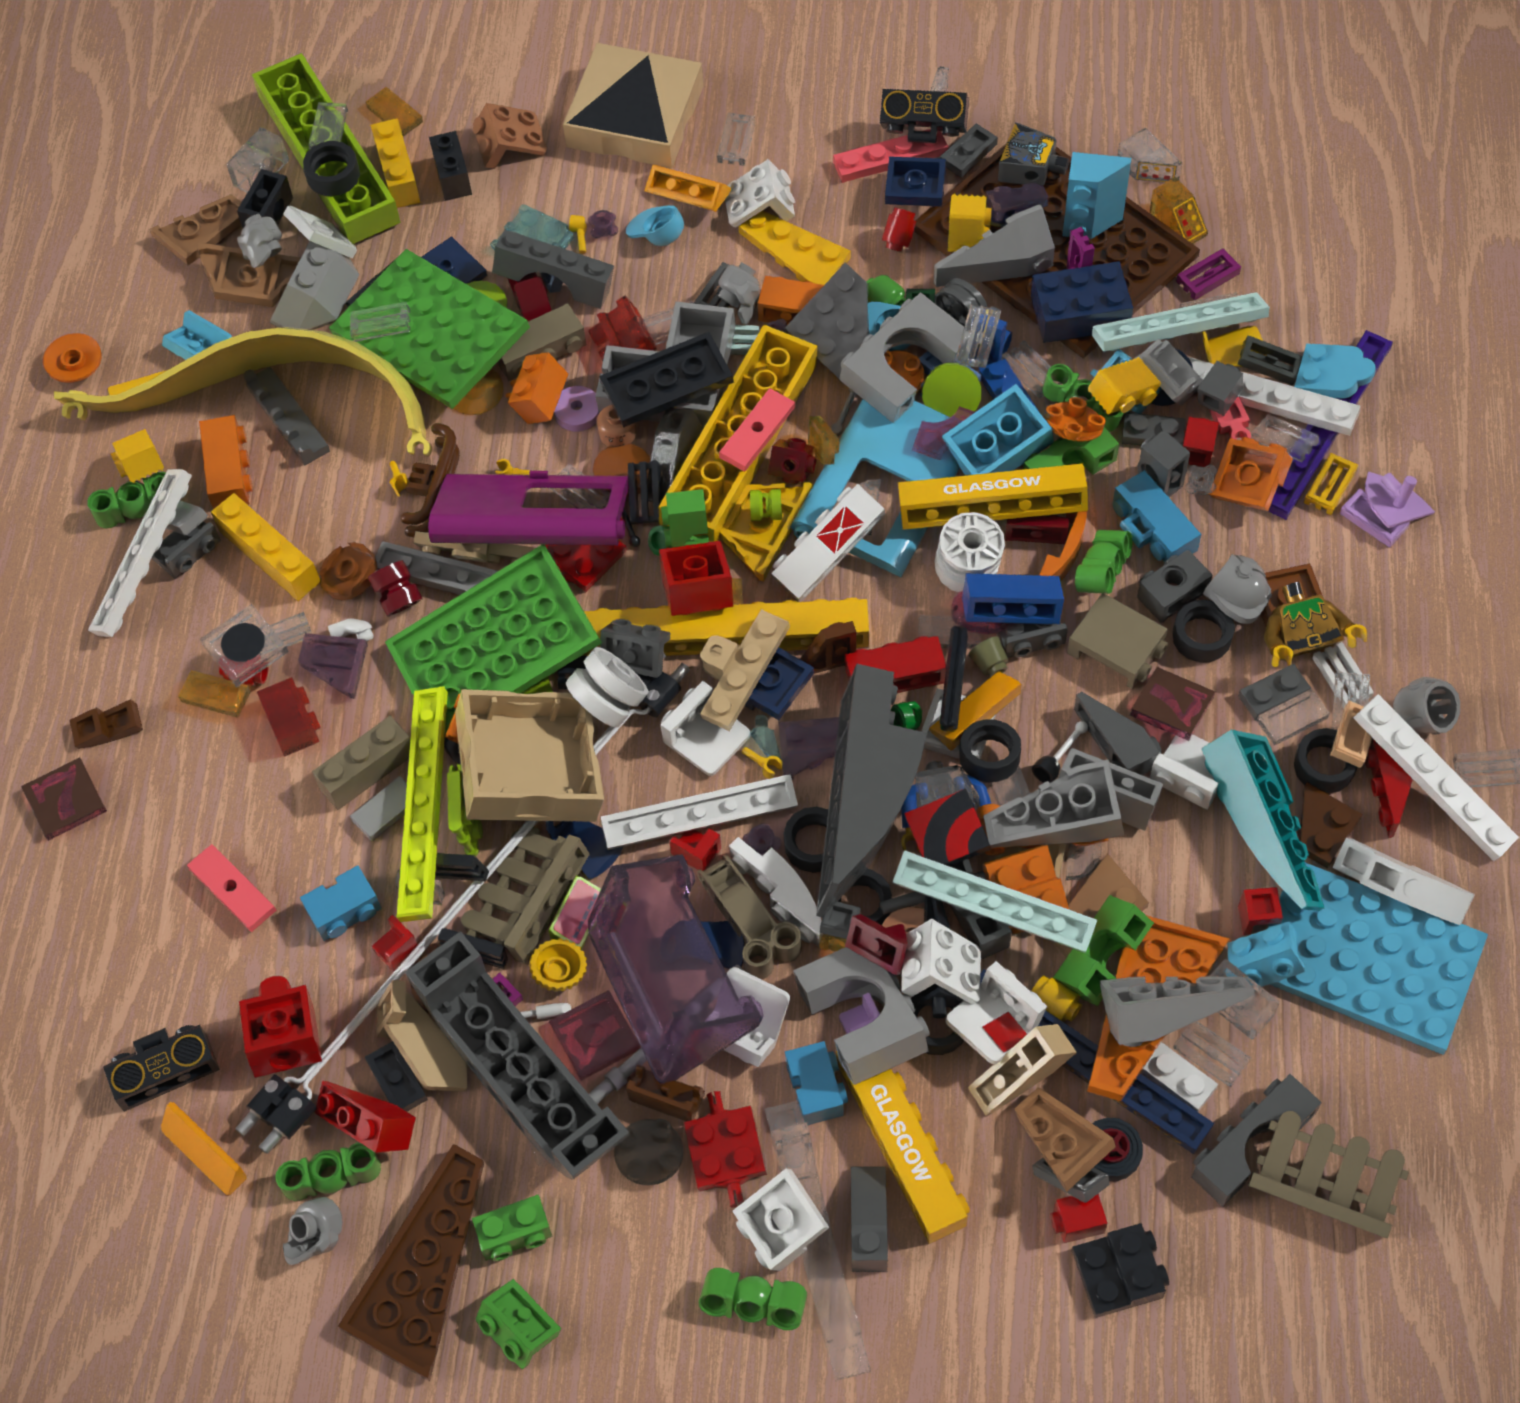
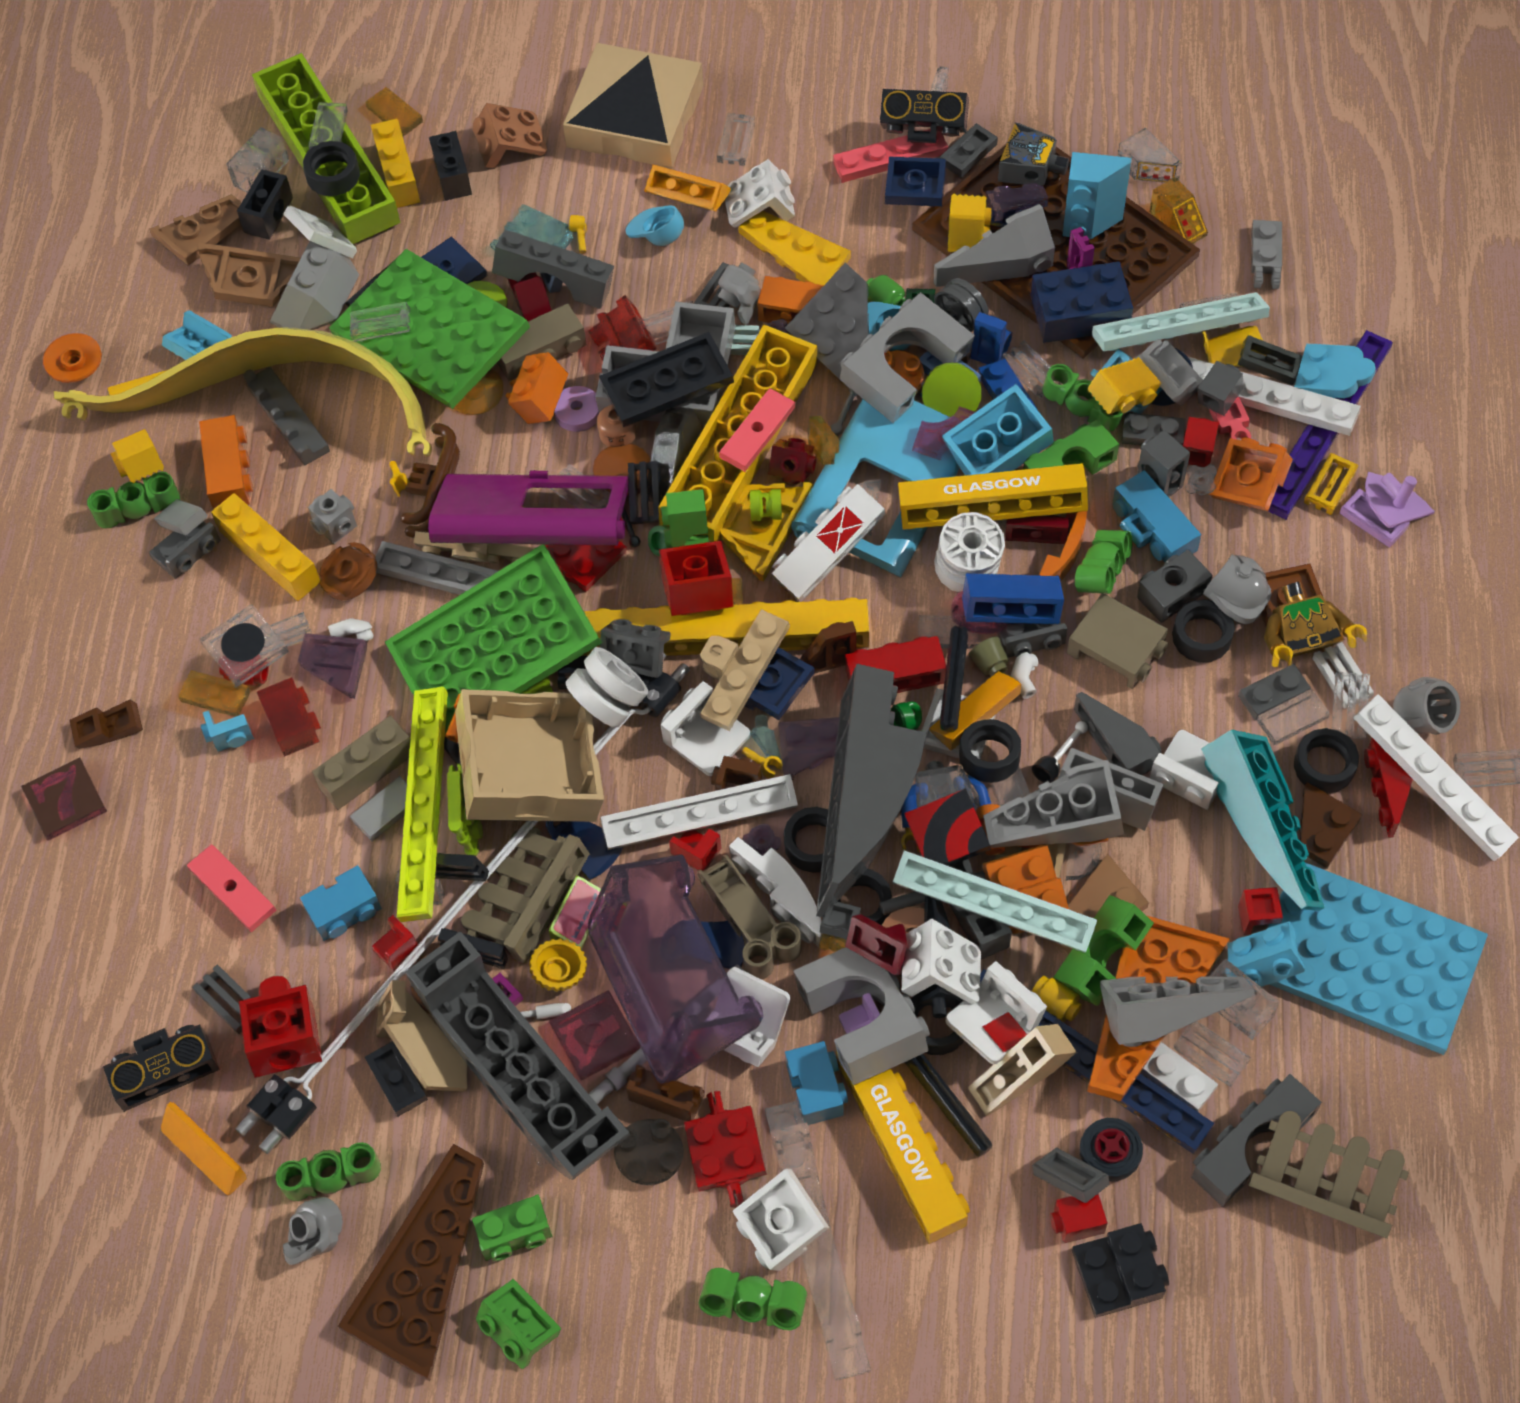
white plate [88,469,192,637] -> none
light grey head [237,214,282,268] -> none
red slope [315,1081,416,1153] -> none
dark red wheel [368,560,423,617] -> none
yellow hand [495,459,530,475] -> none
plate [588,210,618,238] -> none
dark grey slope [851,1167,888,1272] -> none
red brick [882,207,917,252] -> none
clear tile [955,304,1001,368] -> none
medium nougat wing [1014,1087,1116,1192] -> none
orange dish [1044,397,1106,442] -> none
reddish brown tile [1130,667,1216,741] -> none
magenta tile [1176,248,1241,301] -> none
clear tile [1251,414,1319,462] -> none
light nougat tile [1330,700,1372,768] -> none
white slope [1333,837,1475,925] -> none
none -> dark grey tile [192,964,252,1034]
none -> medium azure bracket [201,710,254,752]
none -> light grey brick [308,489,357,544]
none -> reddish brown bracket [711,755,762,791]
none -> black axle [905,1054,992,1157]
none -> white arm [1011,652,1038,699]
none -> light grey hinge [1251,220,1282,289]

